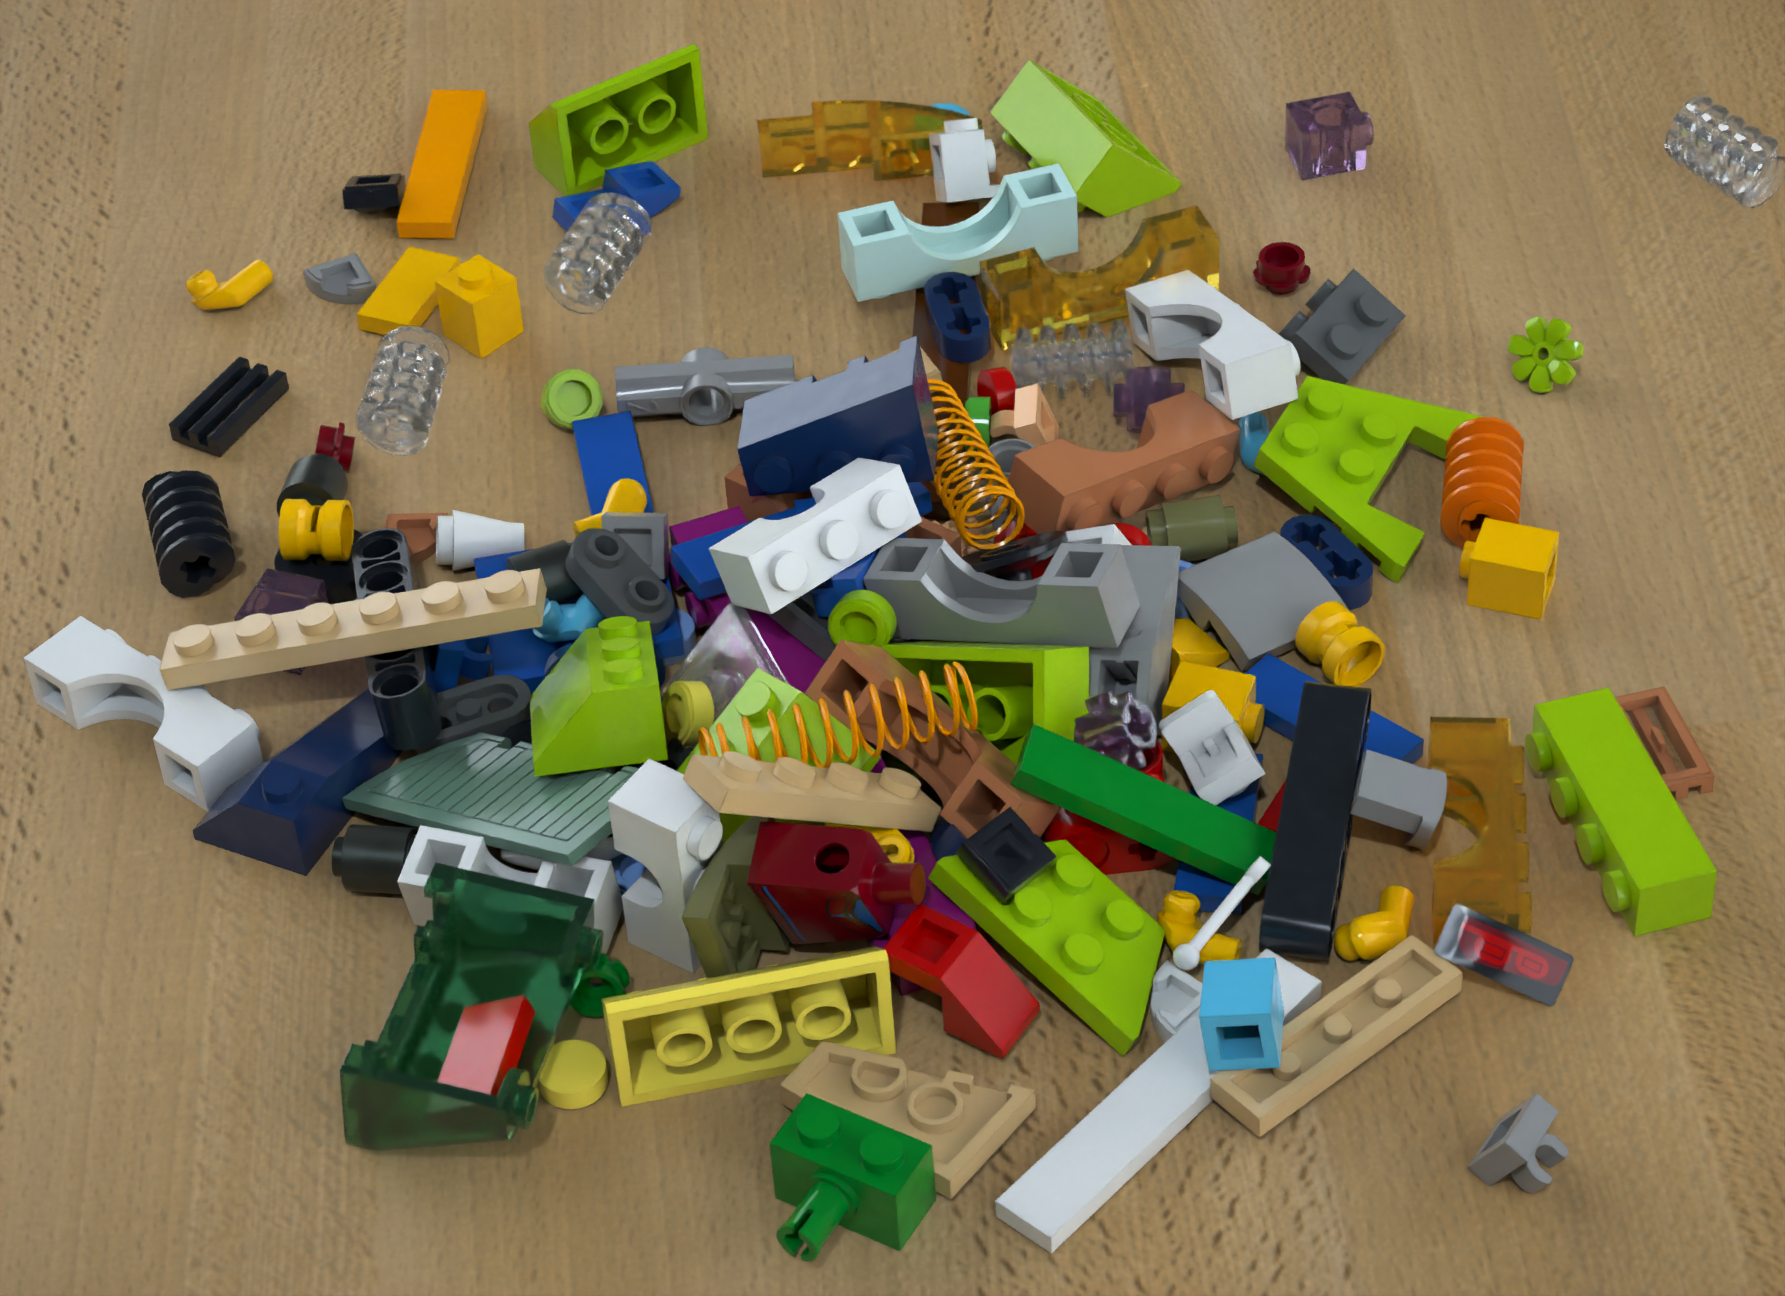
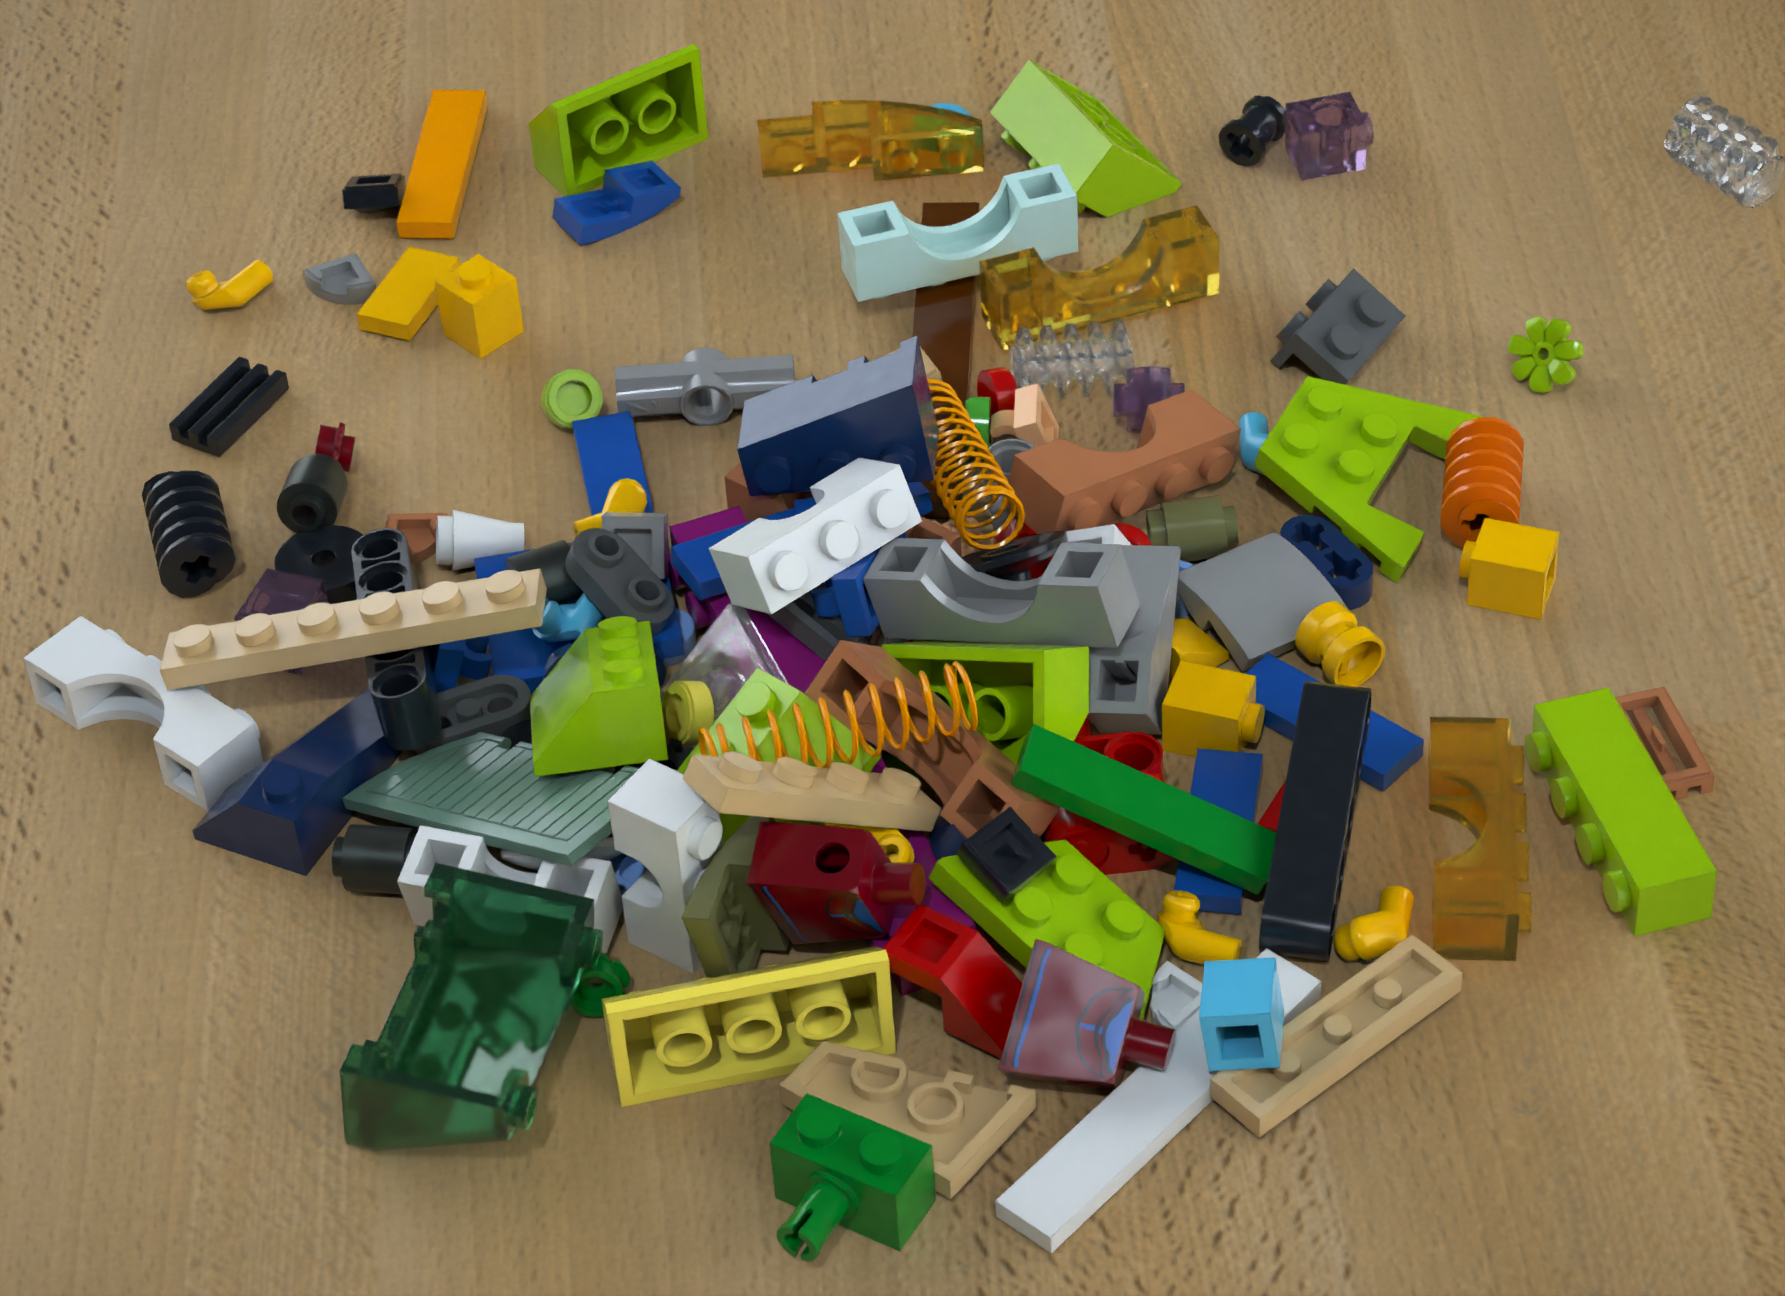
yellow wheel [278,499,354,561] -> none
clear piece [356,326,450,456] -> none
tile [428,995,536,1125] -> none
light yellow tile [536,1040,608,1109] -> none
clear piece [543,192,652,314] -> none
lime tile [828,590,897,647] -> none
dark blue beam [924,272,991,363] -> none
white brick [929,118,1000,203] -> none
gear [1074,690,1157,769] -> none
white arch [1125,269,1301,420] -> none
white bracket [1158,690,1265,805] -> none
white hinge [1173,856,1271,970] -> none
dark red plate [1253,242,1310,294] -> none
light grey tile [1350,749,1447,850] -> none
sticker [1434,904,1573,1006] -> none
light grey tile [1468,1093,1569,1194] -> none
none -> torso [998,939,1176,1089]
none -> black bush [1219,95,1289,167]

